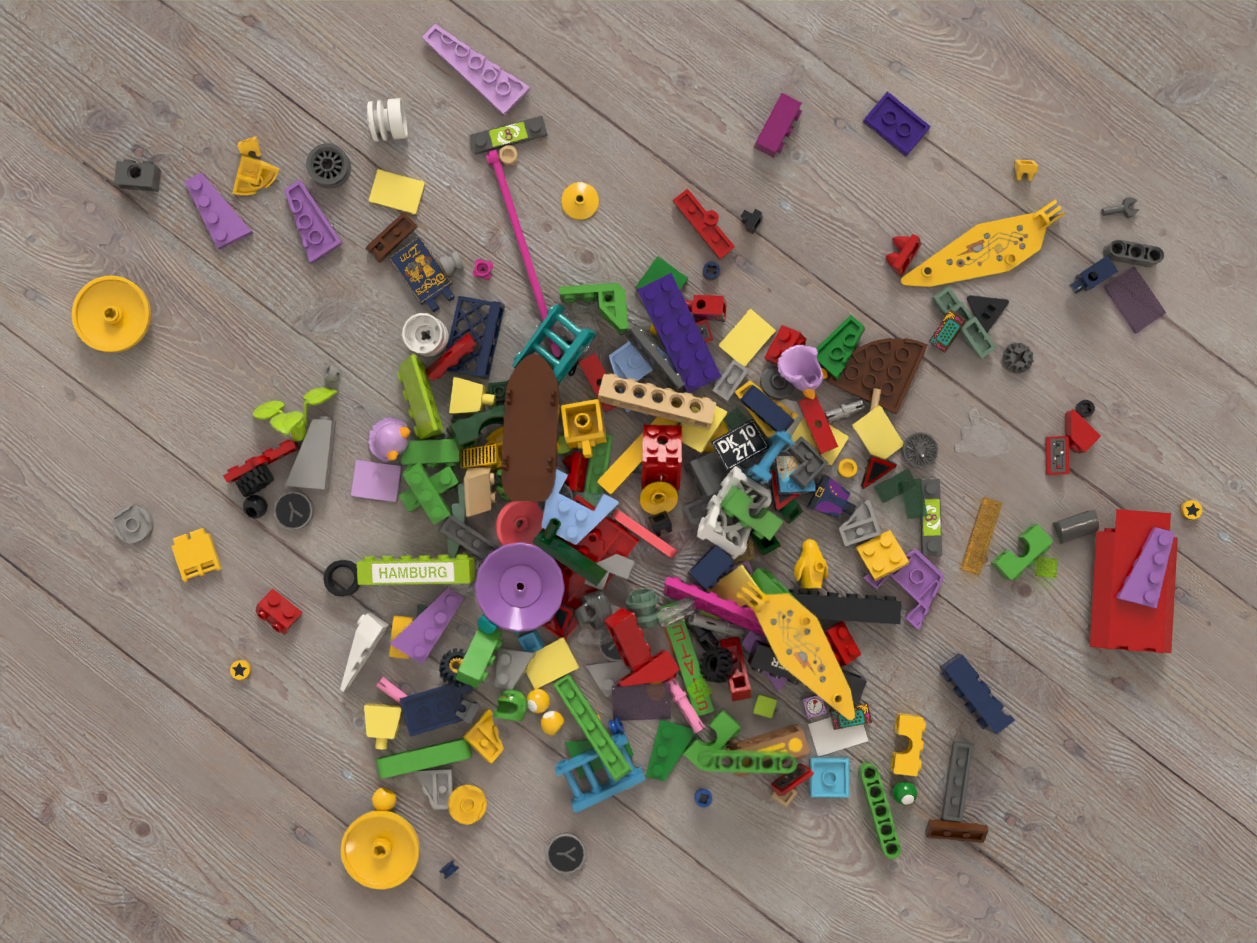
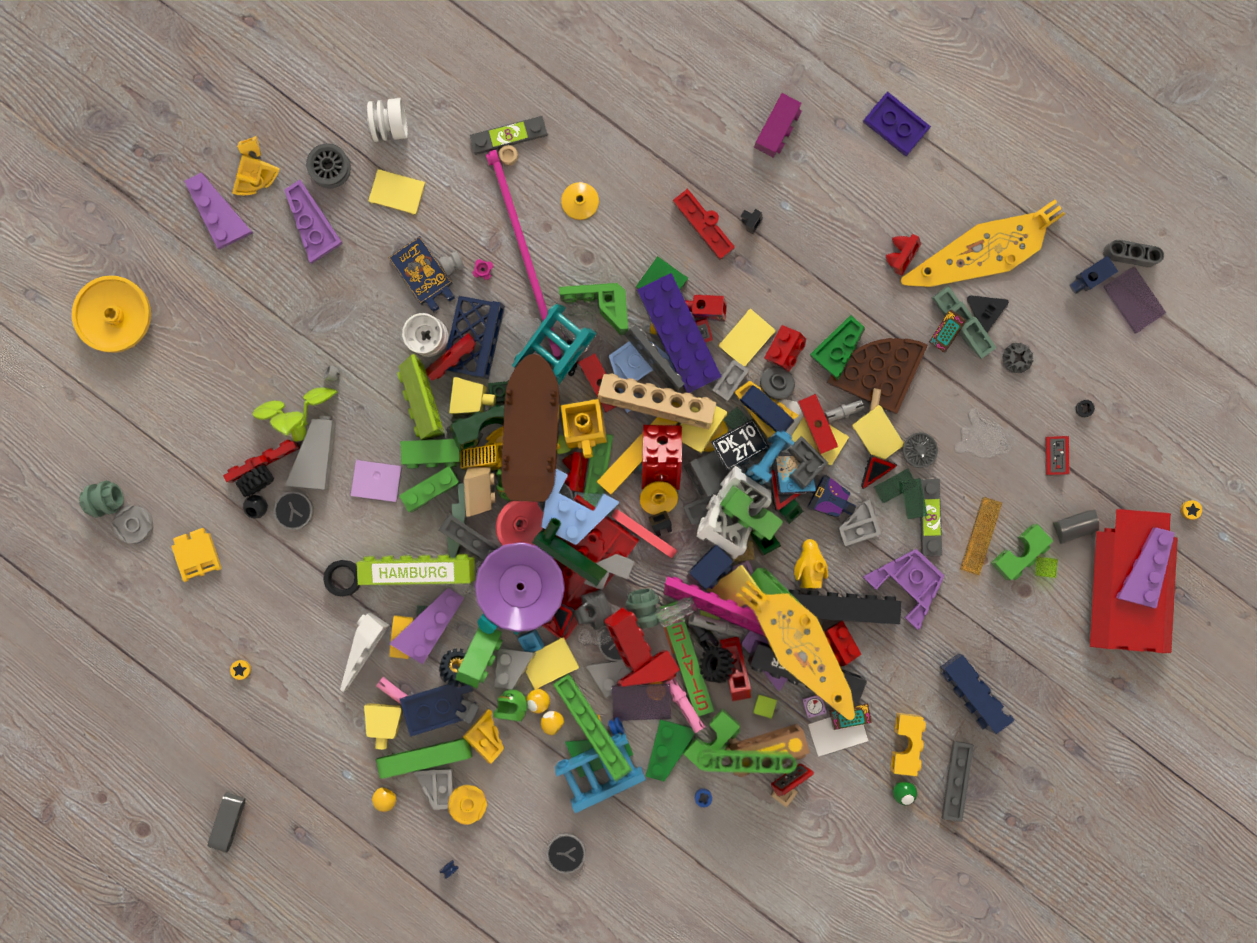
dark grey brick [114,159,161,192] -> none
red bracket [255,588,302,635] -> none
yellow dish [341,810,420,889] -> none
reddish brown plate [366,212,418,263] -> none
lavender hair [368,417,410,462] -> none
bright green arch [403,462,450,525] -> none
lavender wing [422,24,530,116] -> none
clear neon green tile [686,676,713,704] -> none
dark blue bush [703,261,720,280] -> none
lavender hair [777,345,828,399] -> none
medium azure tile [810,757,849,798] -> none
yellow tile [837,459,857,478] -> none
yellow plate [856,530,909,581] -> none
bright green beam [858,762,901,859] -> none
reddish brown plate [925,819,988,843] -> none
yellow tile [1014,160,1038,181] -> none
red slope [1065,409,1101,454] -> none
dark grey bar [1101,197,1139,218] -> none
none -> sand green piece [79,480,124,518]
none -> dark grey beam [208,792,246,853]

